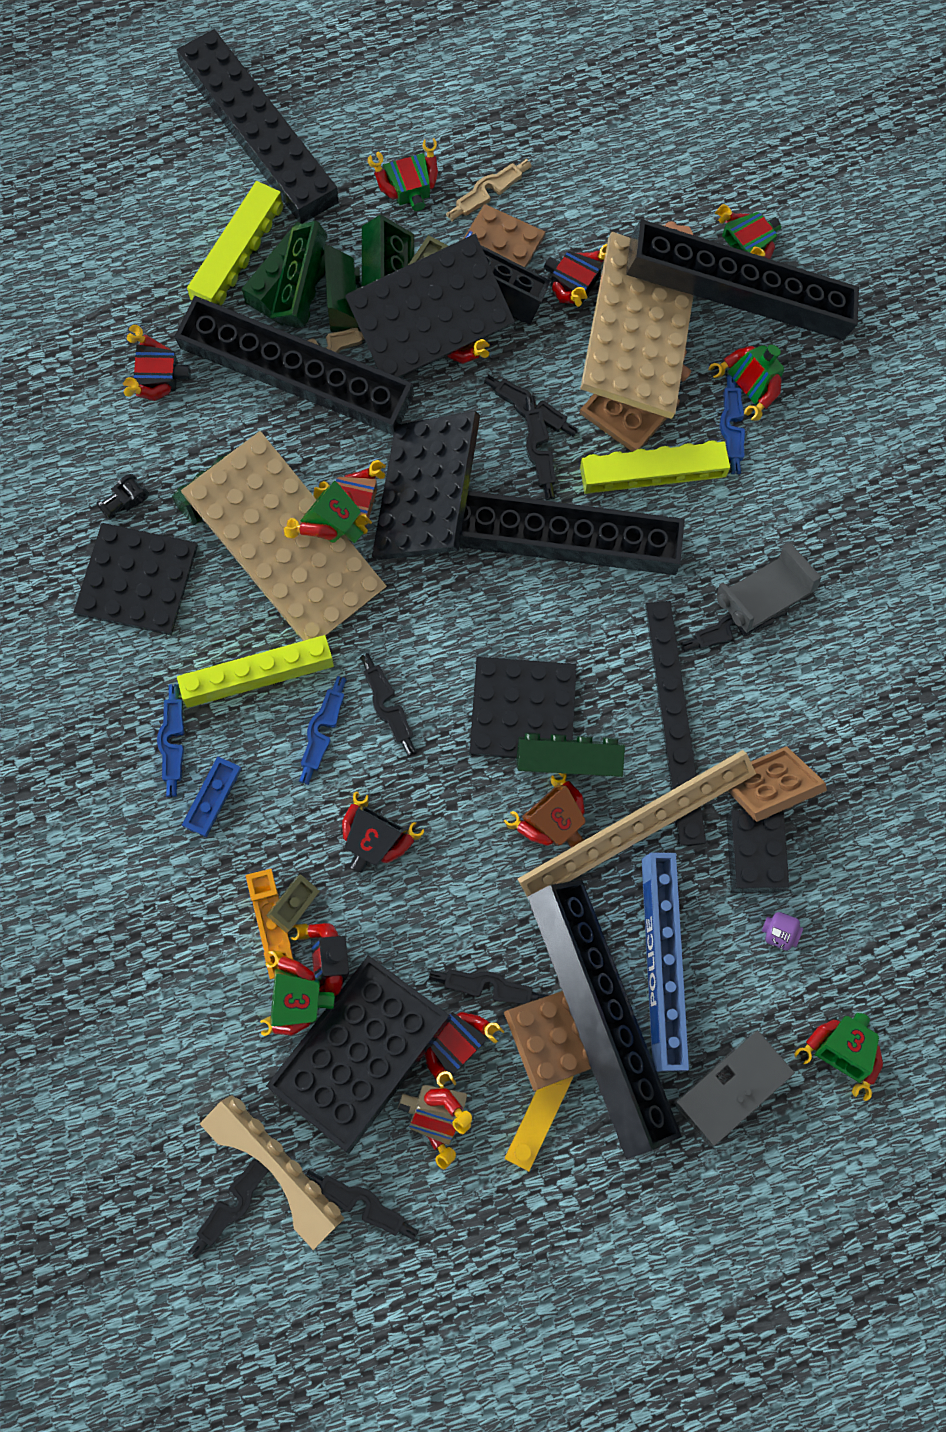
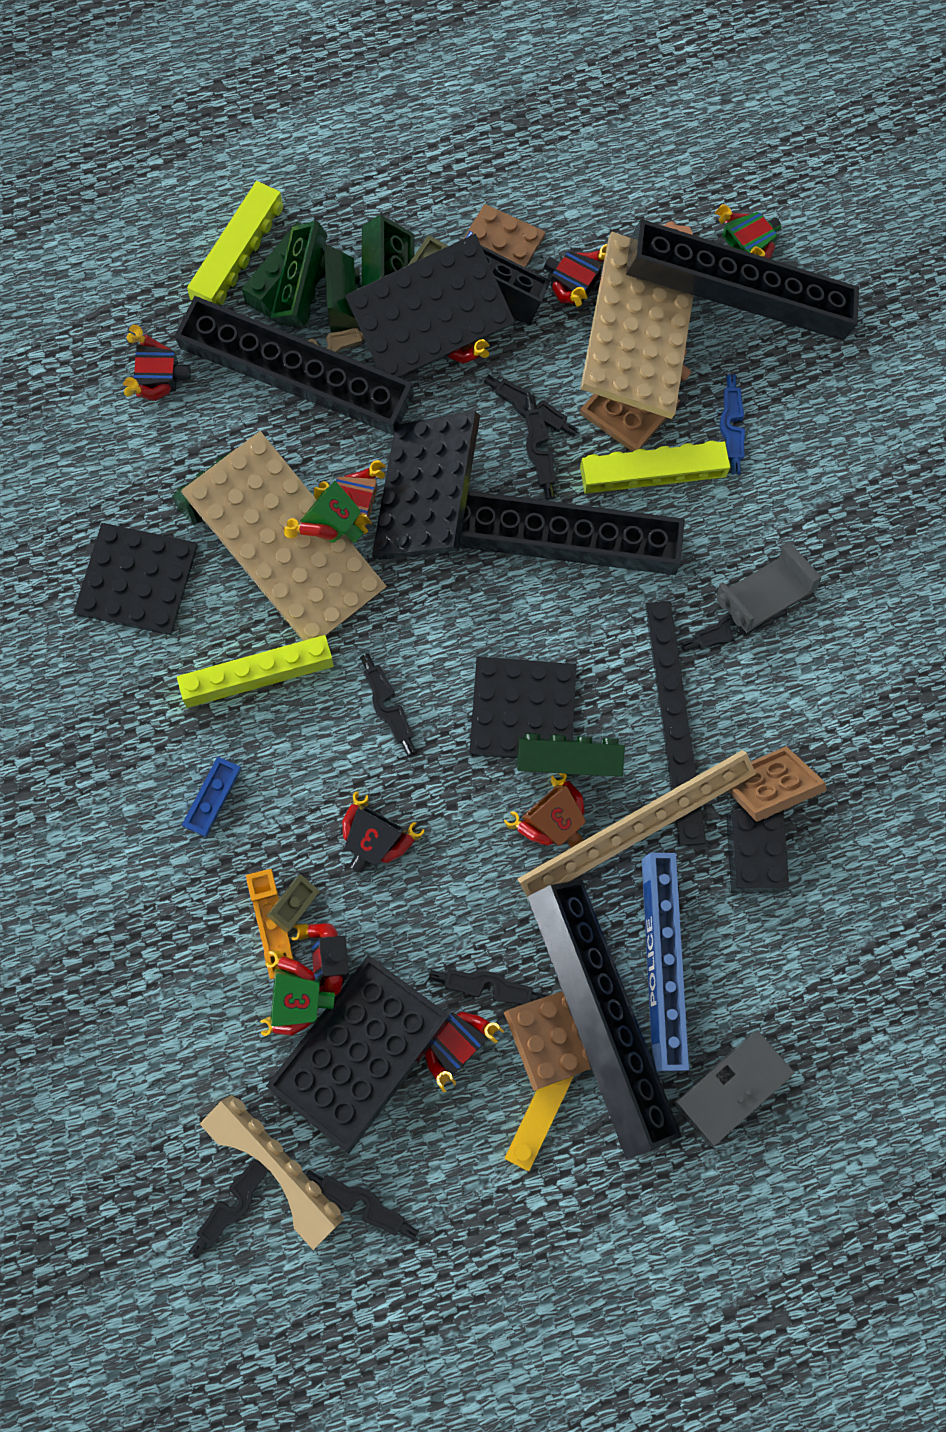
black connector [96,474,149,520] -> none
blue piece [157,684,184,797] -> none
black brick [176,29,339,224] -> none
blue piece [299,676,347,785] -> none
torso [368,138,438,211] -> none
torso [397,1085,472,1170] -> none
tan piece [446,159,531,221] -> none
torso [708,345,784,421] -> none
medium lavender head [762,912,803,951] -> none
green torso [794,1013,883,1101] -> none

